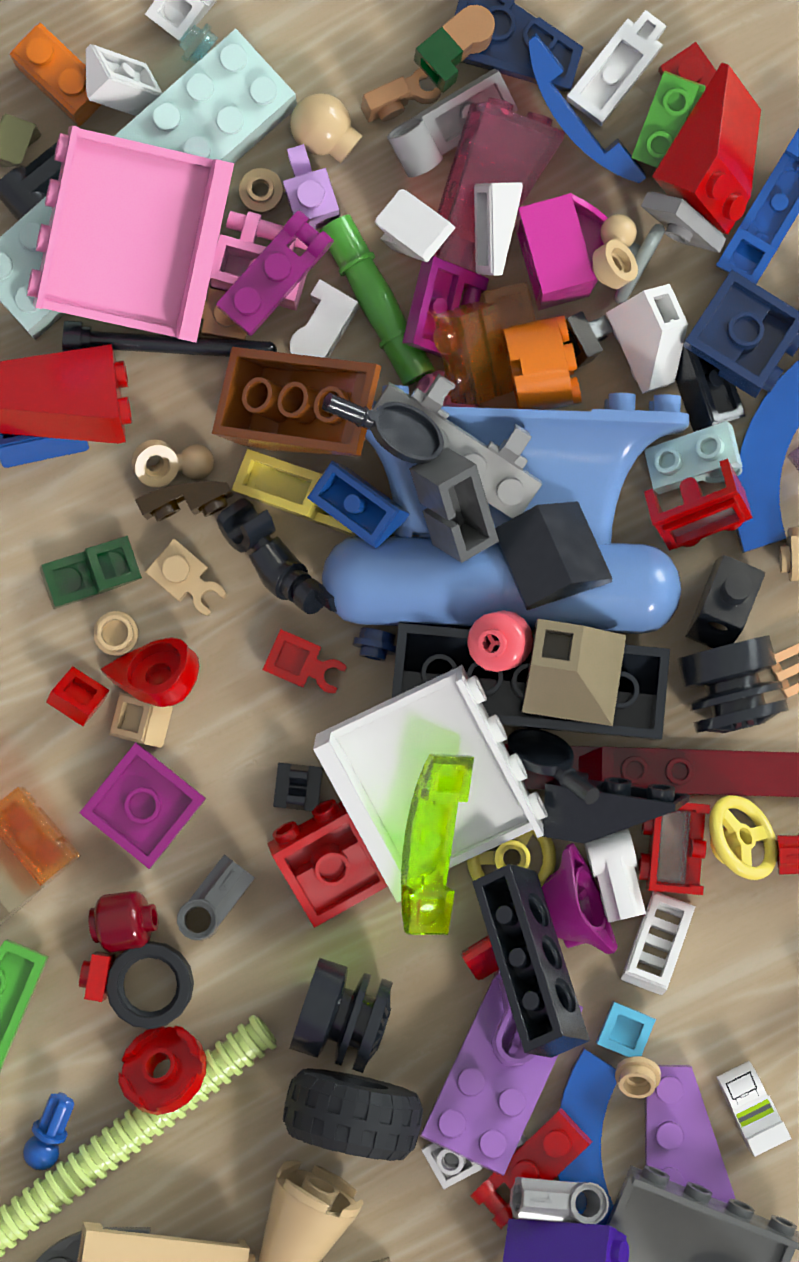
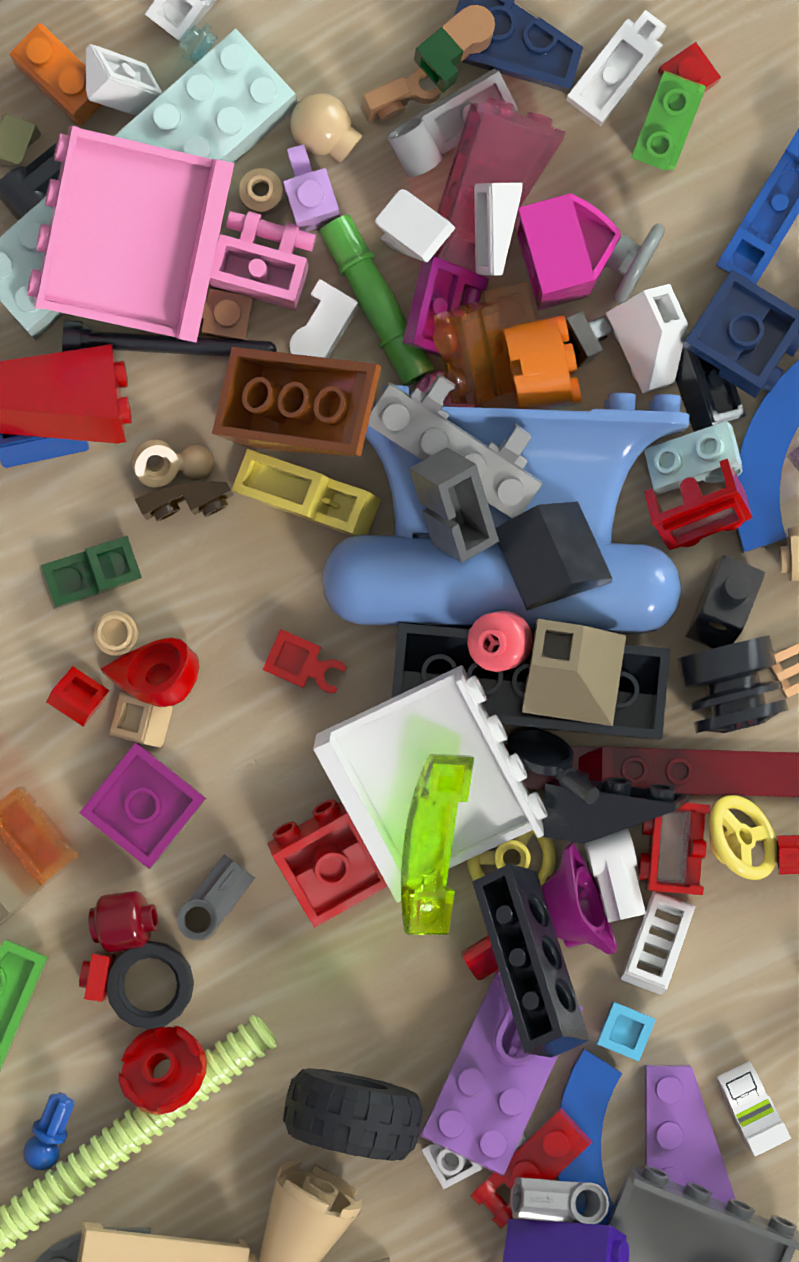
tan plate [145,539,227,616] -> none
magenta plate [216,210,334,336] -> none
black piece [216,498,337,614] -> none
black tile [273,762,323,811] -> none
black wheel [289,958,393,1073] -> none
blue slope [307,461,410,548] -> none
black piece [322,393,444,464] -> none
dark blue plate [352,627,396,661] -> none
blue slope [529,33,646,183] -> none
tan plate [592,214,638,289] -> none
tan plate [615,1056,661,1098] -> none
light grey plate [641,192,726,253] -> none
red slope [652,62,761,235] -> none

